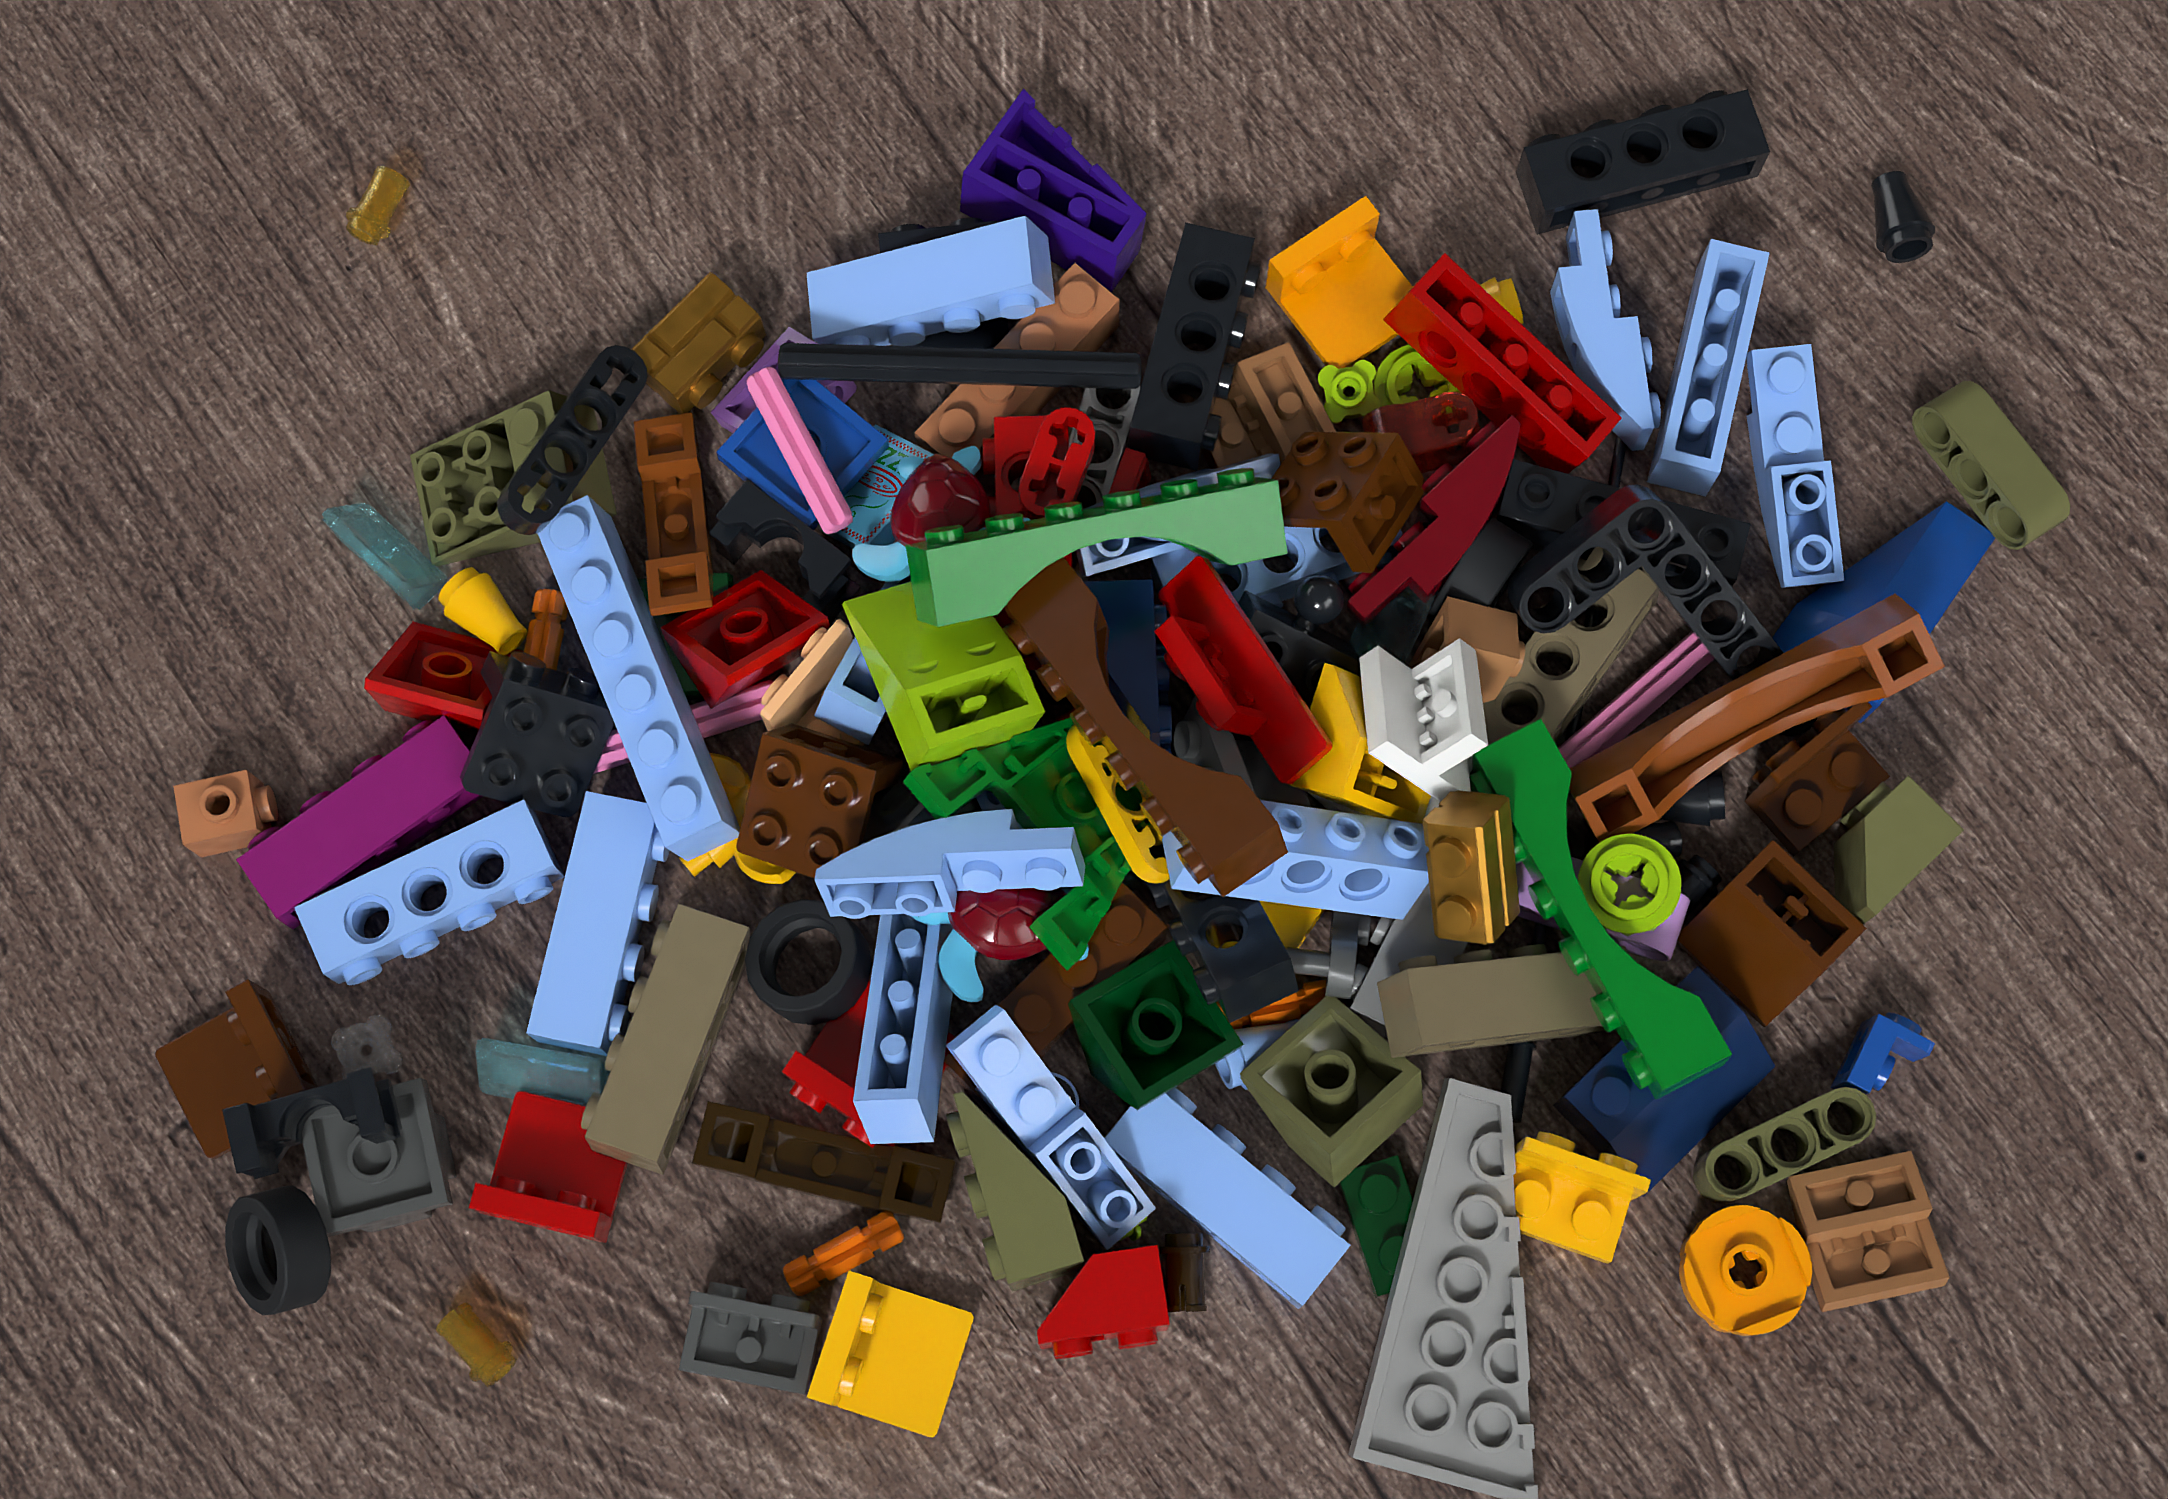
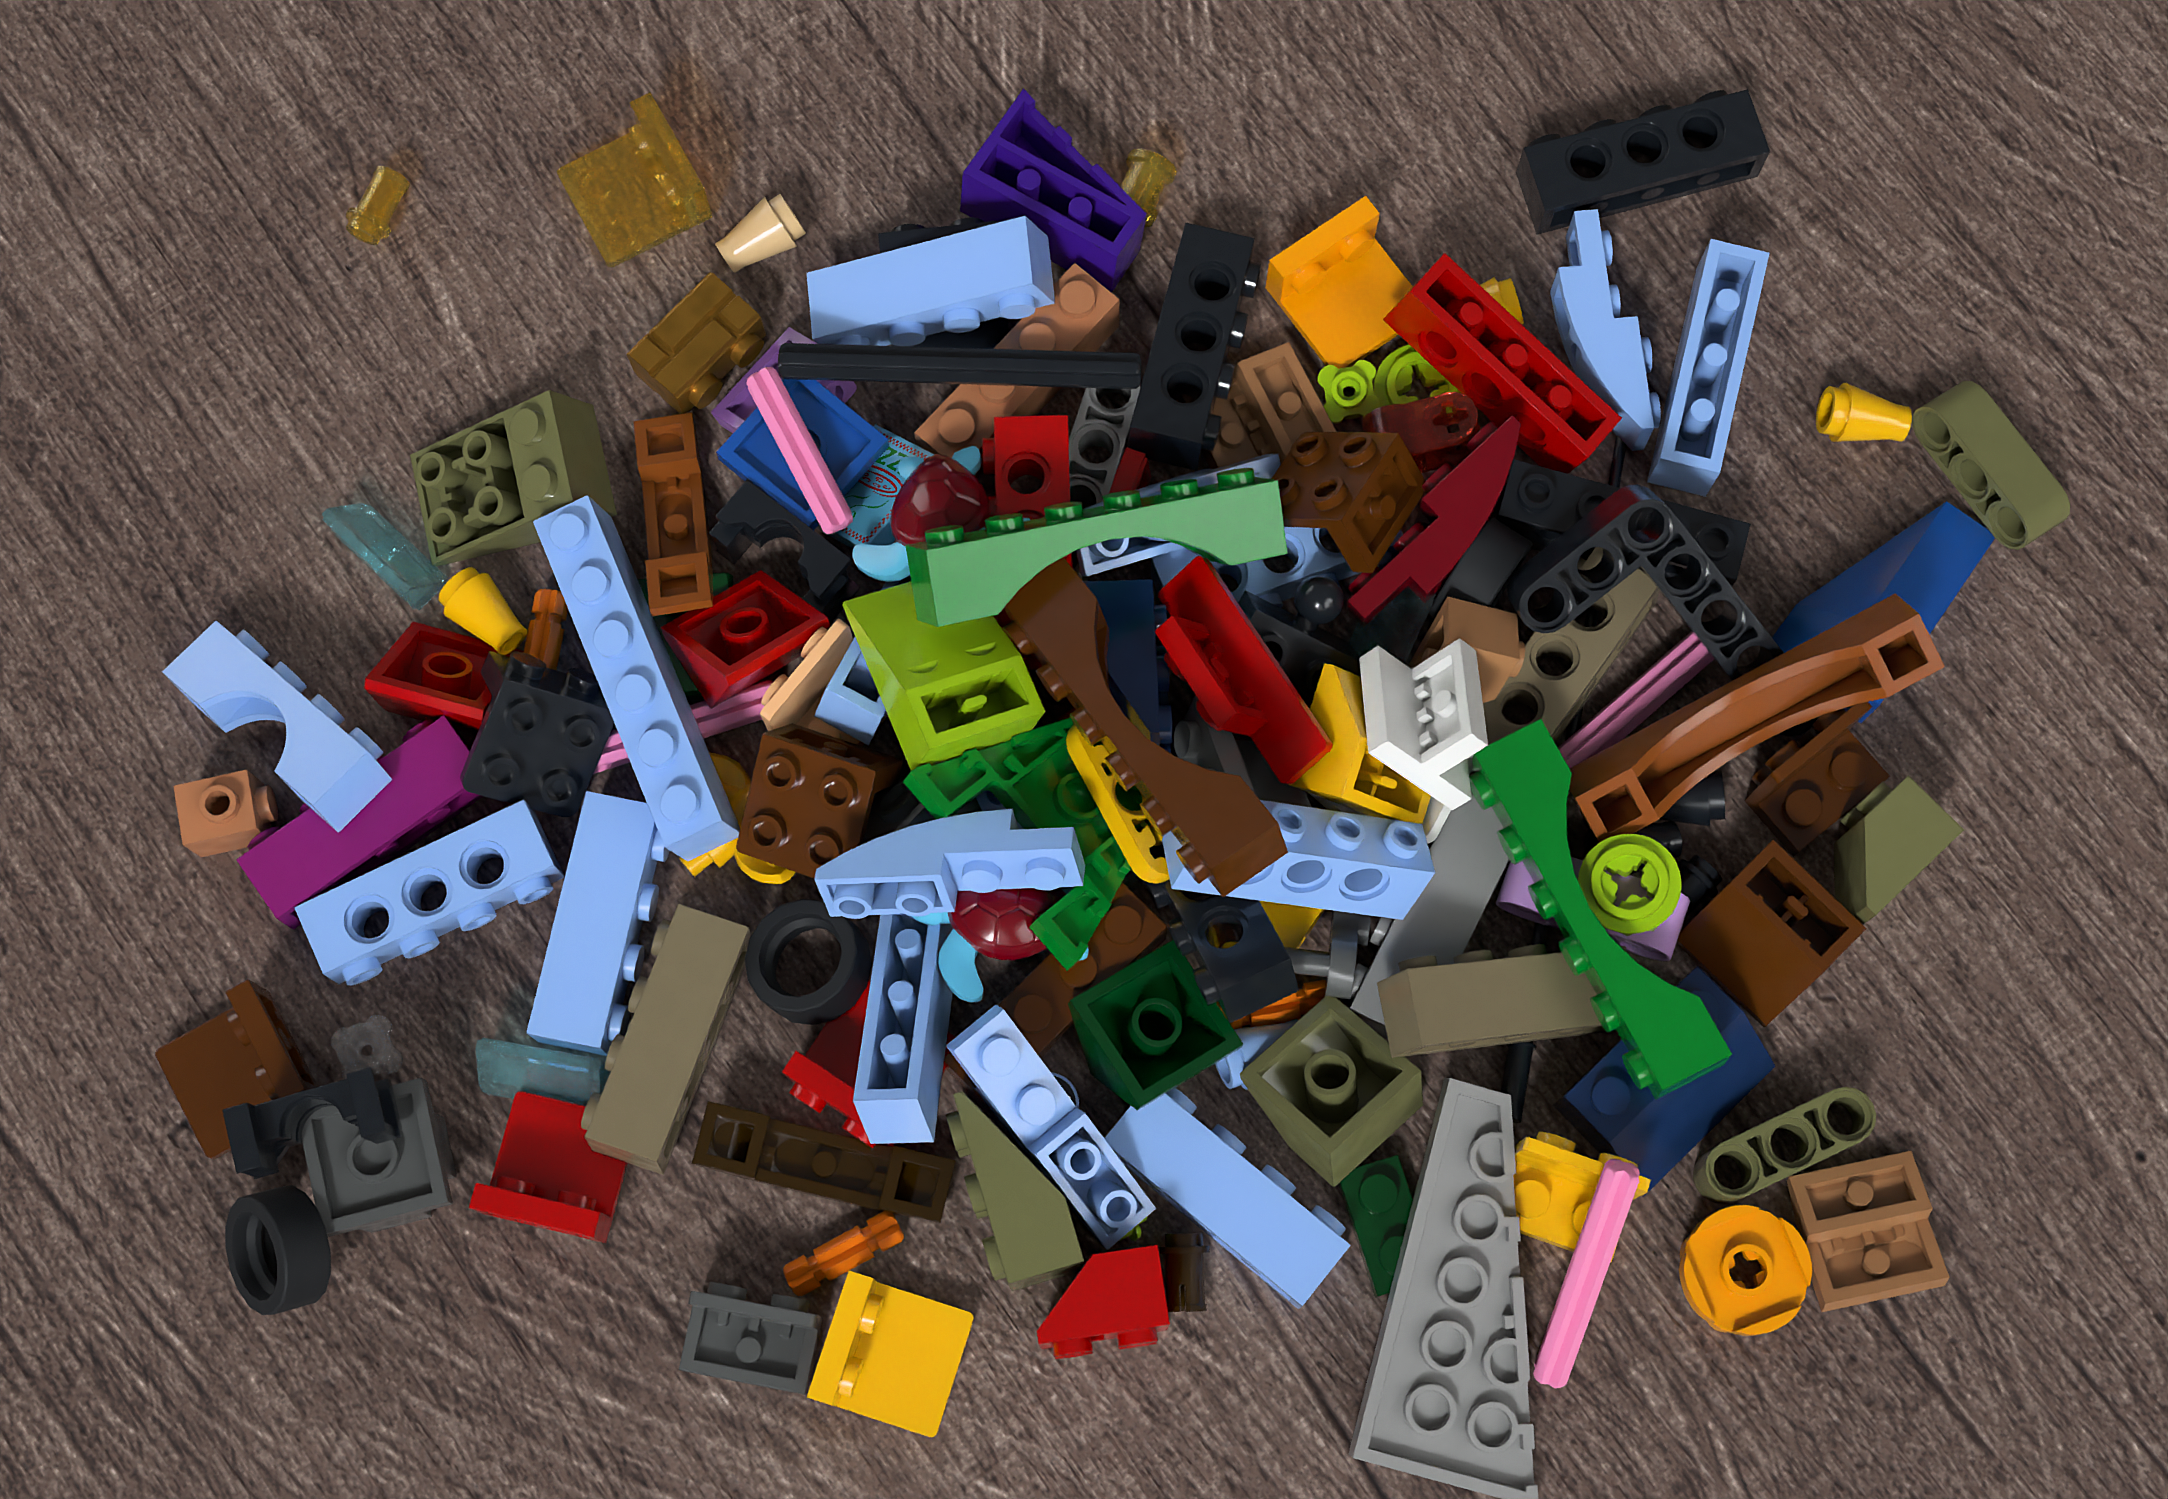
clear yellow pin [436,1302,516,1387] -> none
black beam [497,345,648,535] -> none
red beam [1018,407,1095,520] -> none
pearl gold brick [1422,790,1520,944] -> none
light blue slope [1746,344,1844,588] -> none
blue bracket [1830,1012,1935,1094] -> none
black cone [1871,171,1935,263] -> none
none -> light blue arch [162,621,392,833]
none -> clear yellow bracket [557,92,713,268]
none -> tan cone [715,194,806,273]
none -> clear yellow bush [1120,148,1177,227]
none -> bright pink axle [1533,1159,1640,1388]
none -> yellow cone [1816,383,1912,442]

